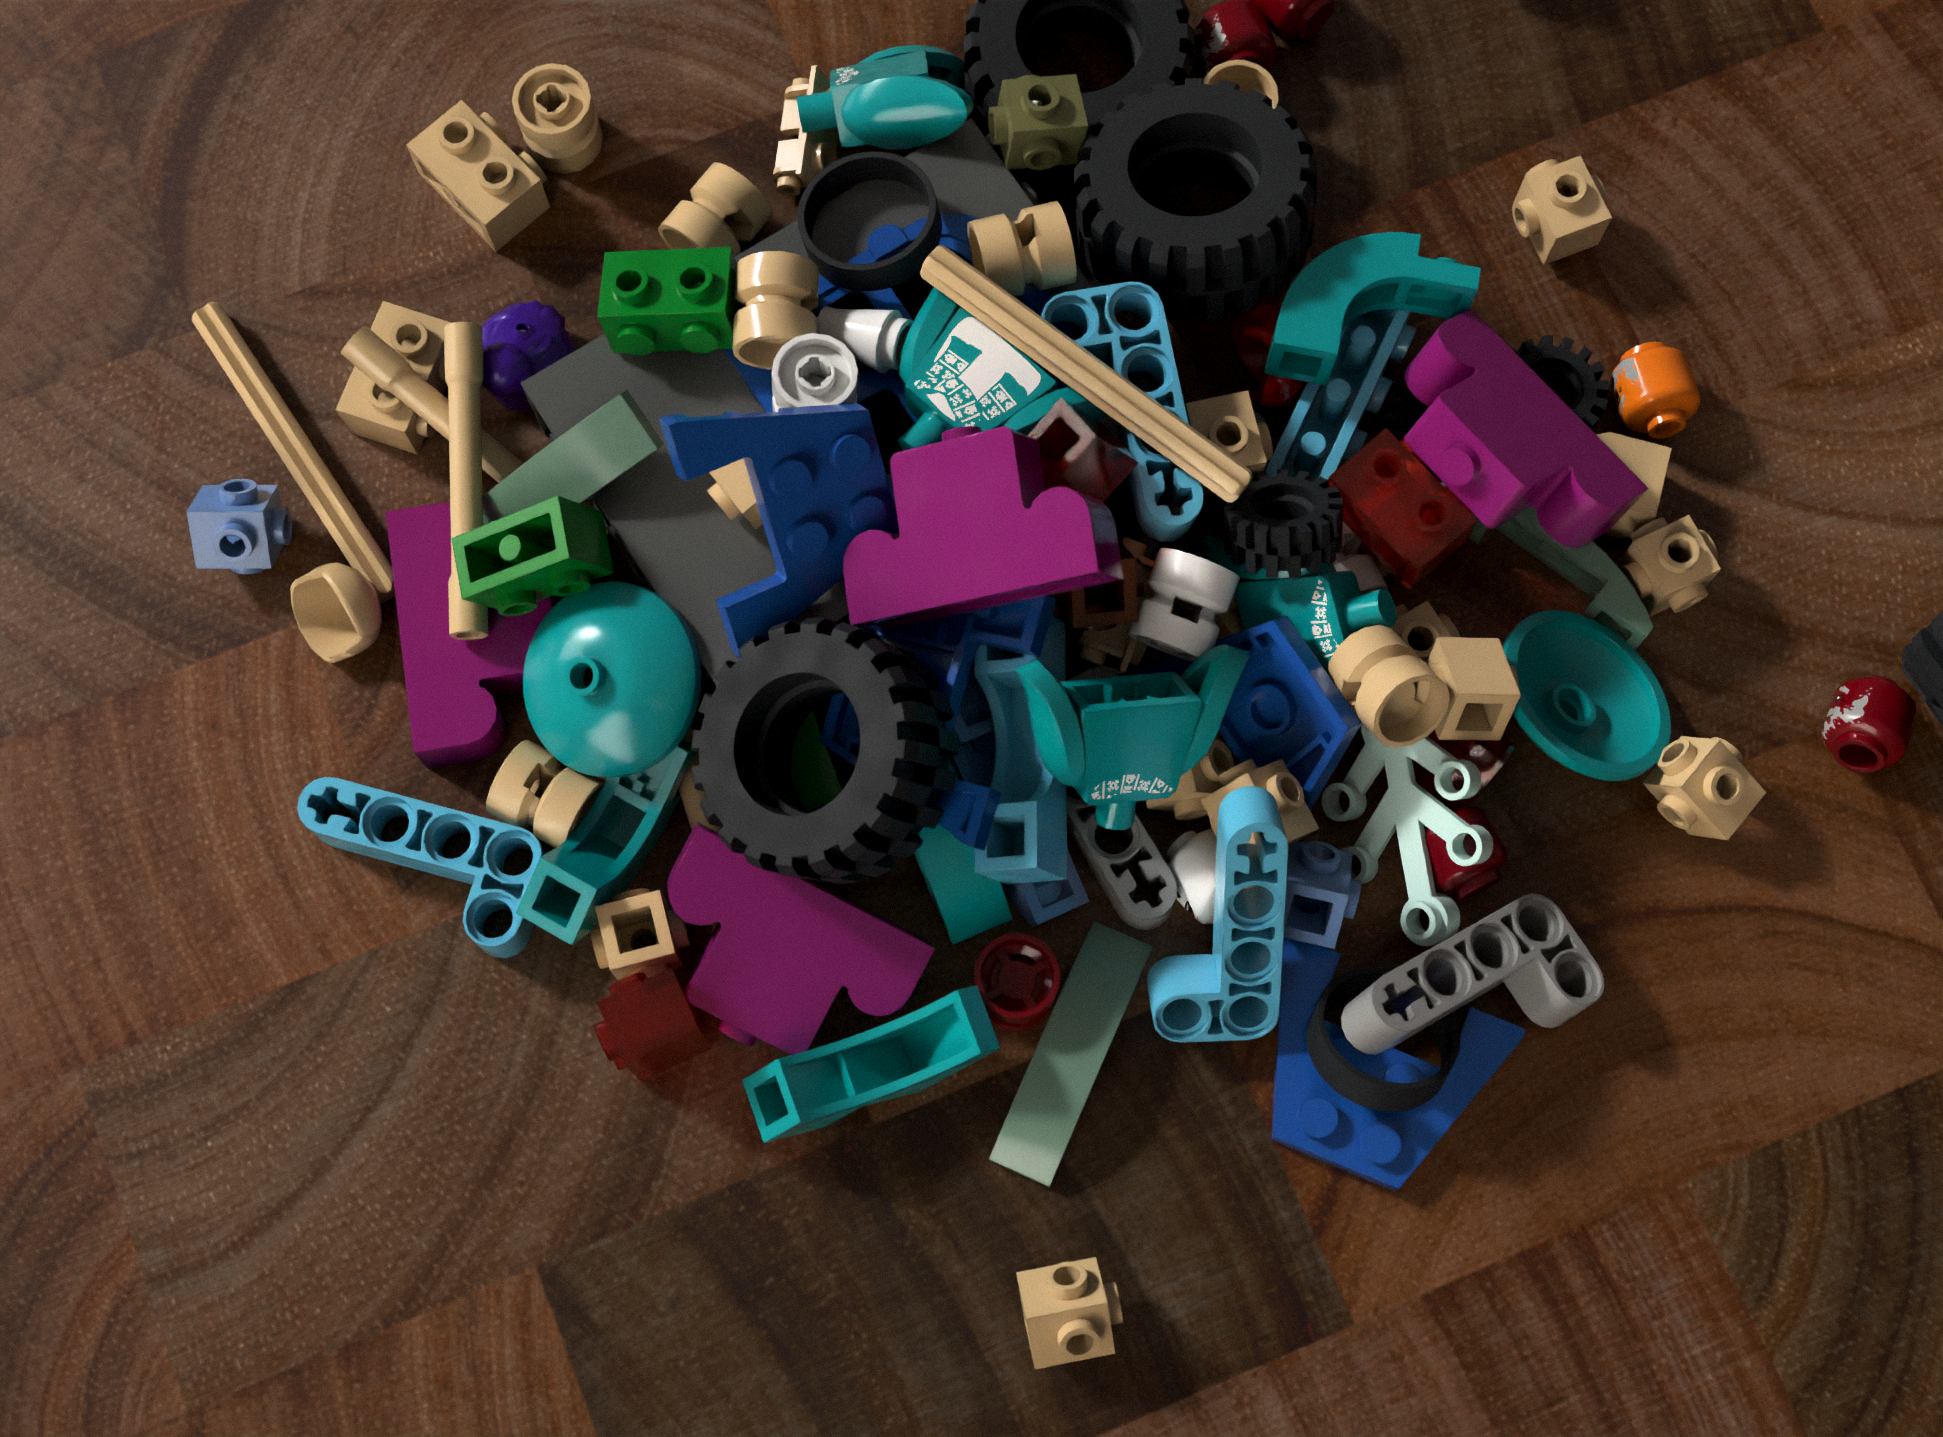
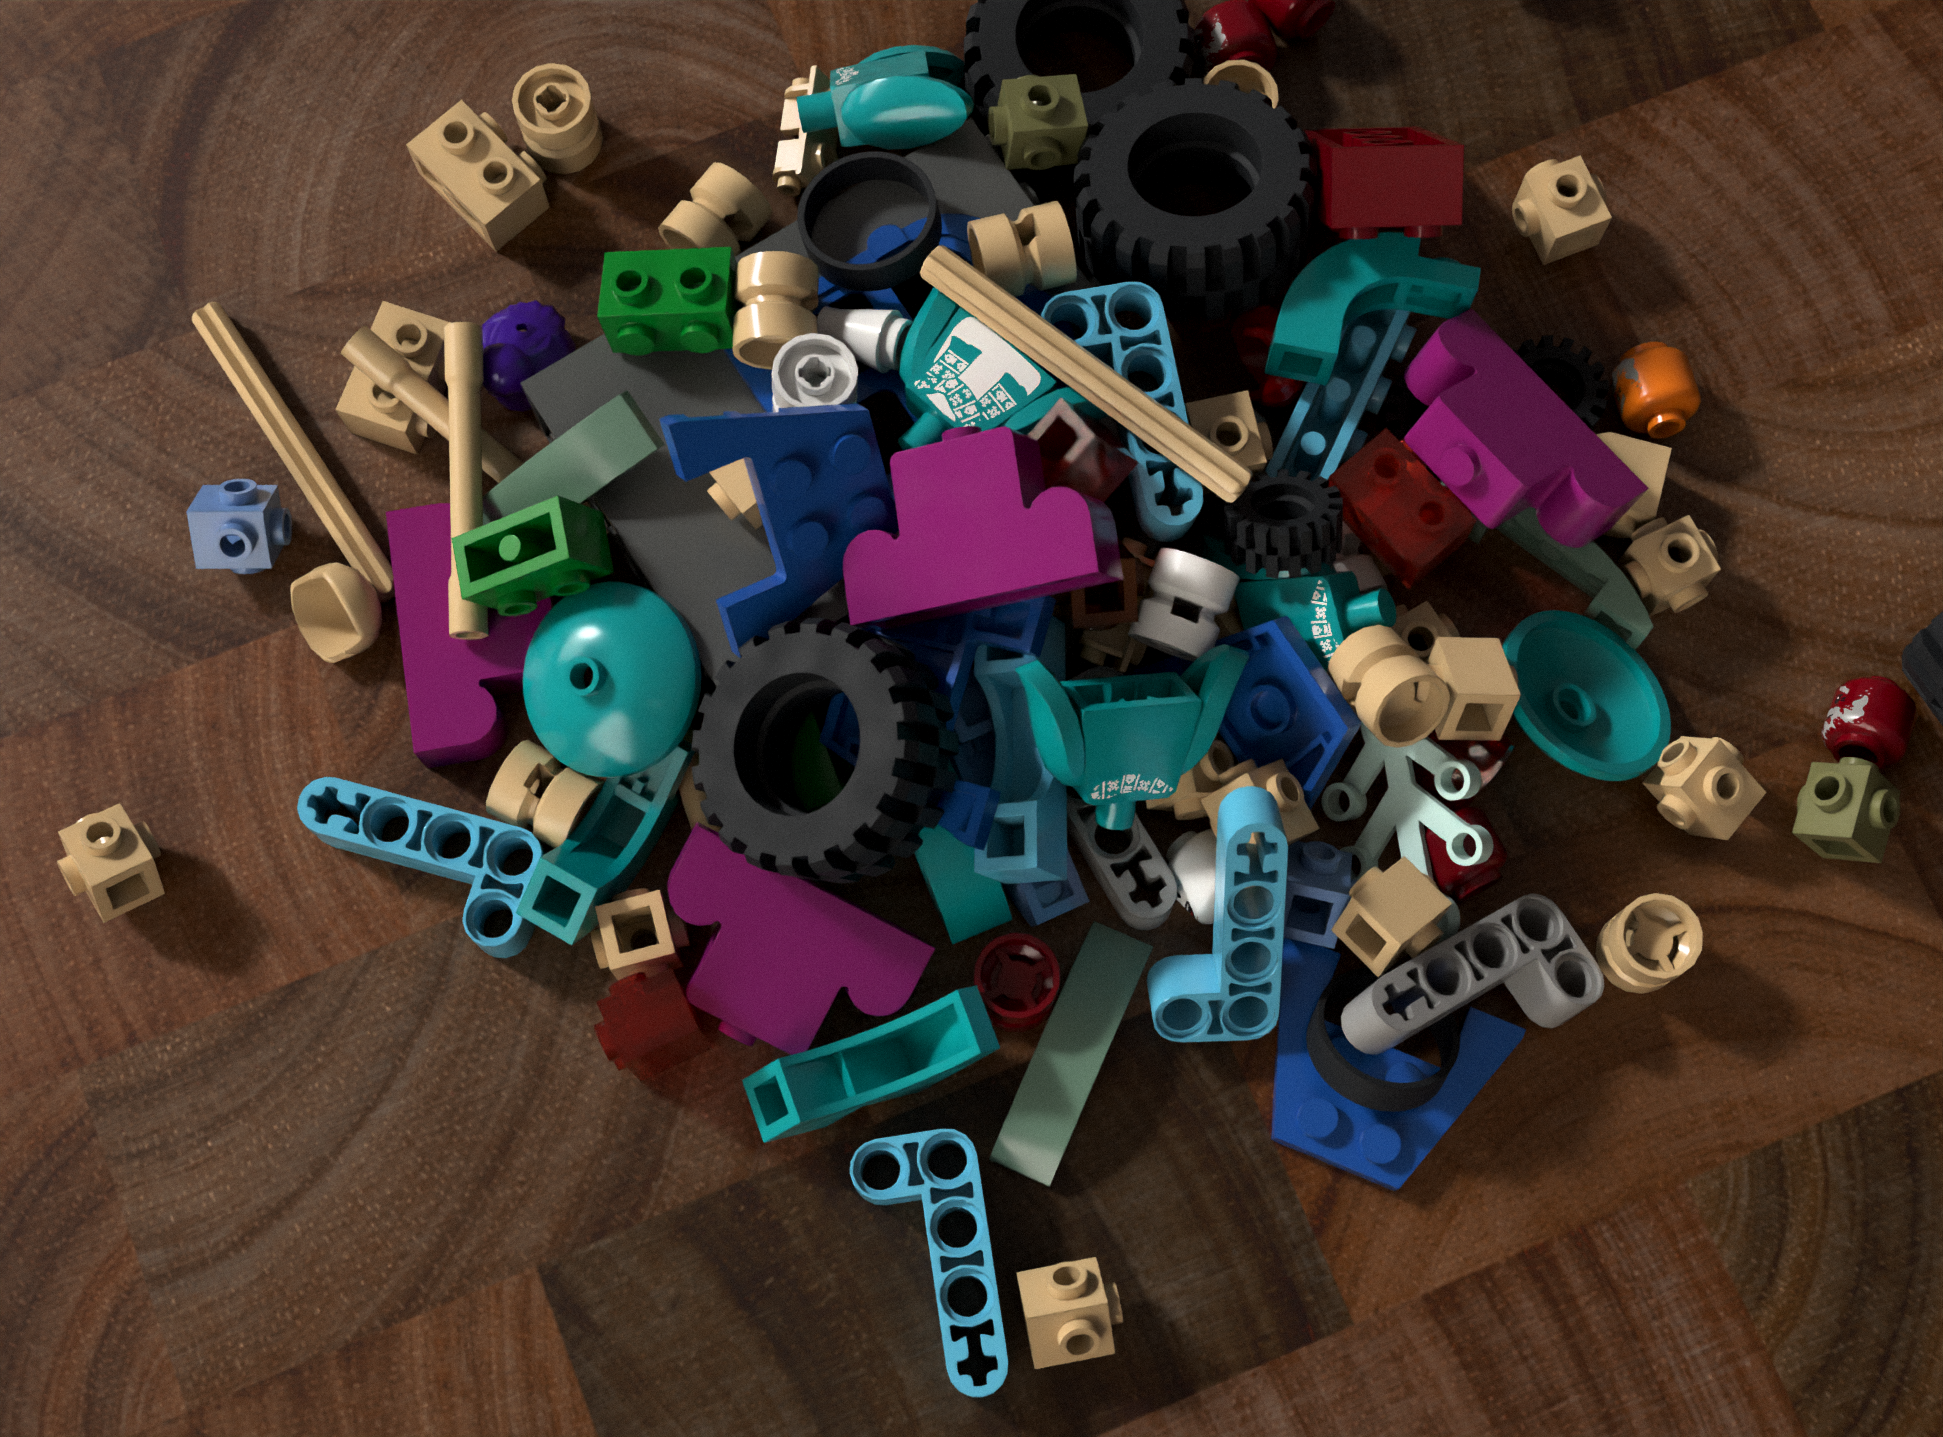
none -> tan brick [57,803,165,923]
none -> medium azure beam [850,1129,1008,1398]
none -> dark red brick [1302,126,1464,239]
none -> tan brick [1331,856,1452,977]
none -> tan wheel [1596,893,1703,994]
none -> olive brick [1792,757,1901,863]

